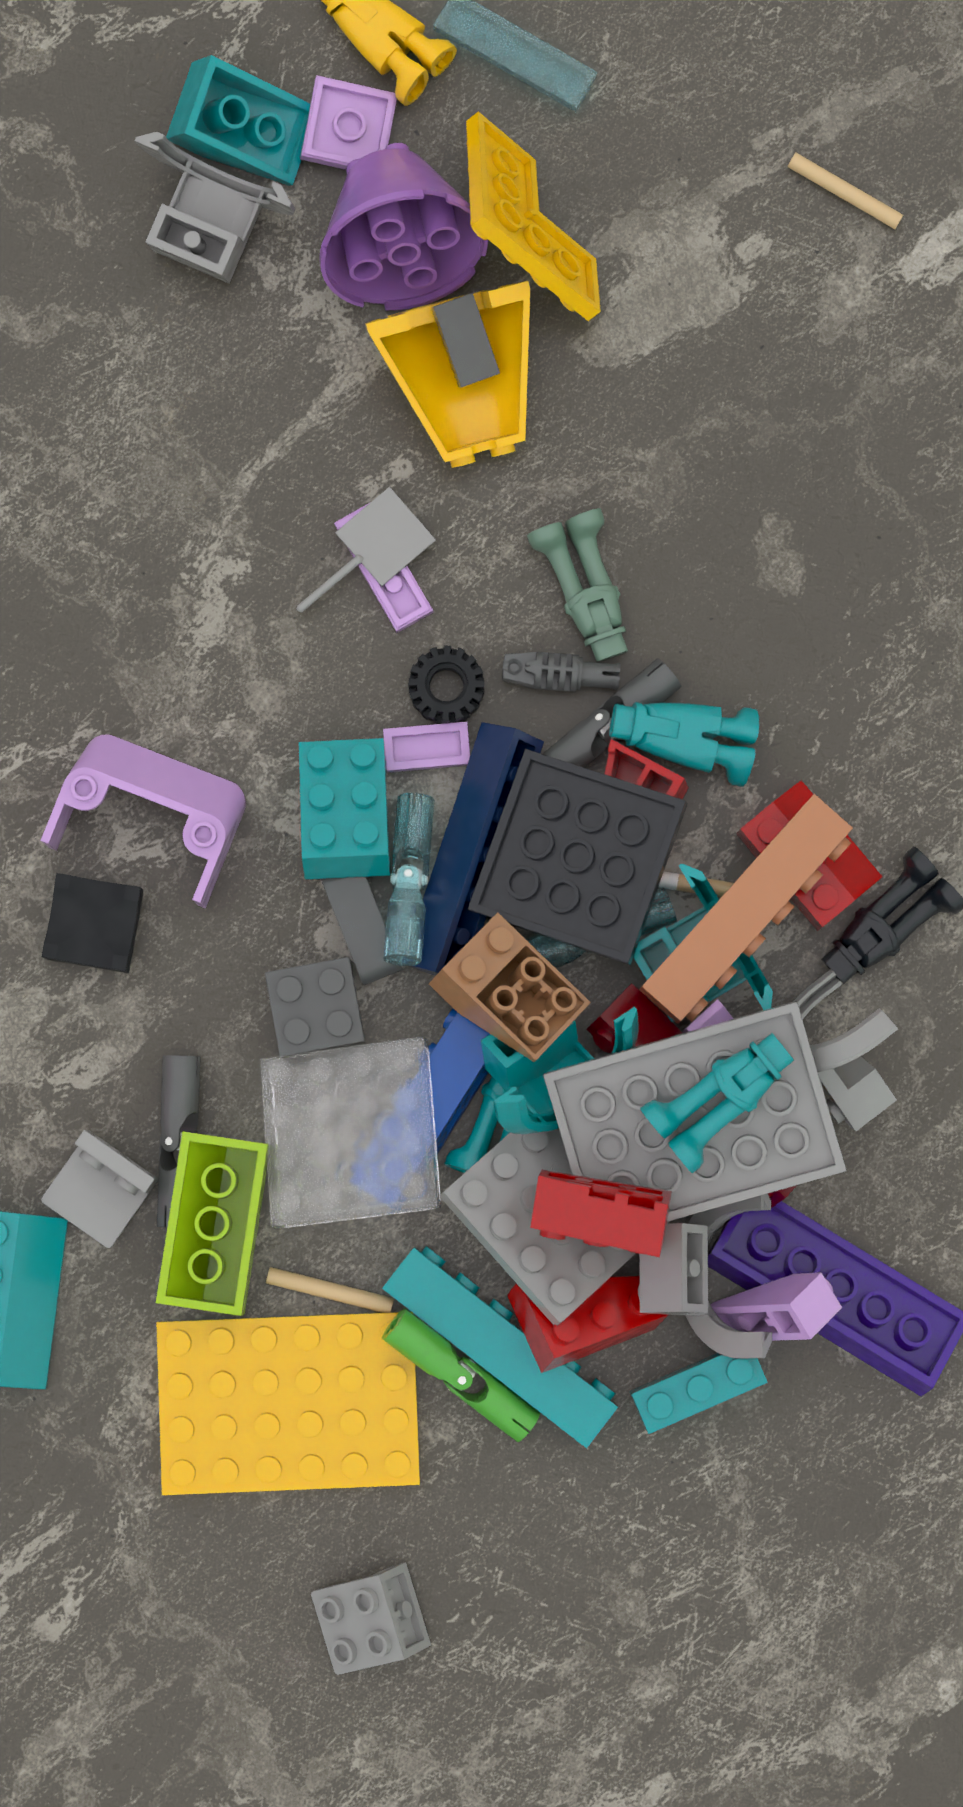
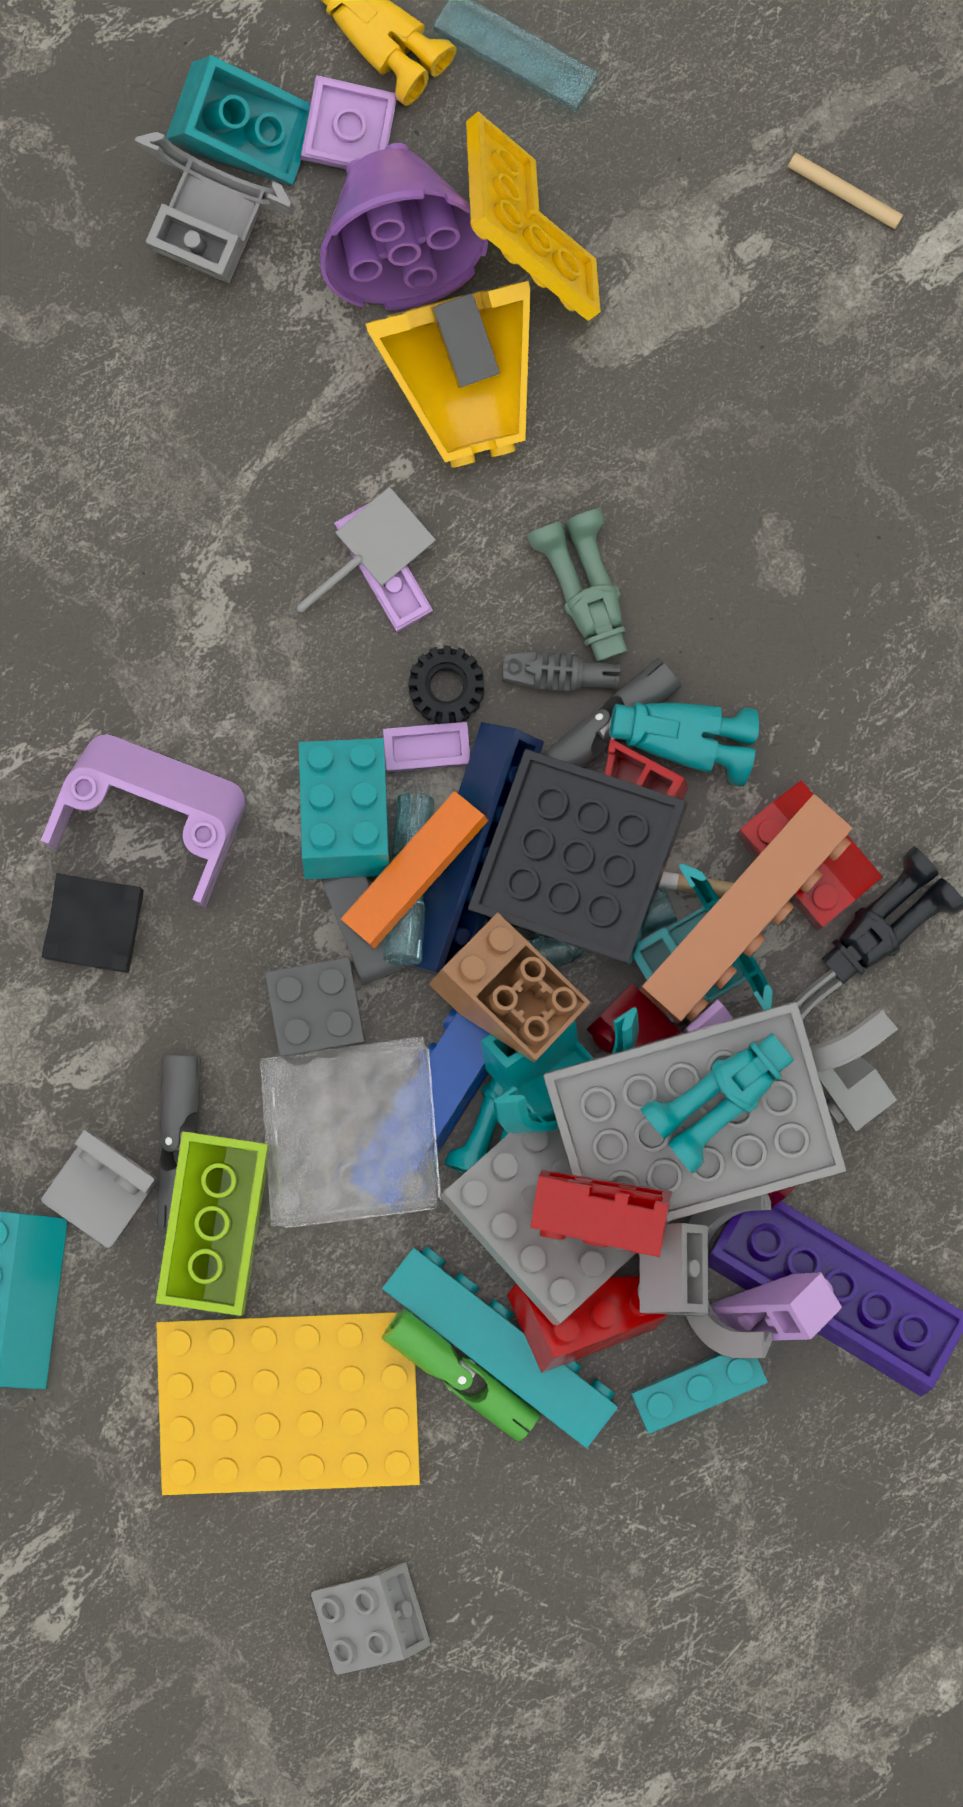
tan bar [266,1267,394,1313] -> none
none -> orange tile [341,791,489,949]

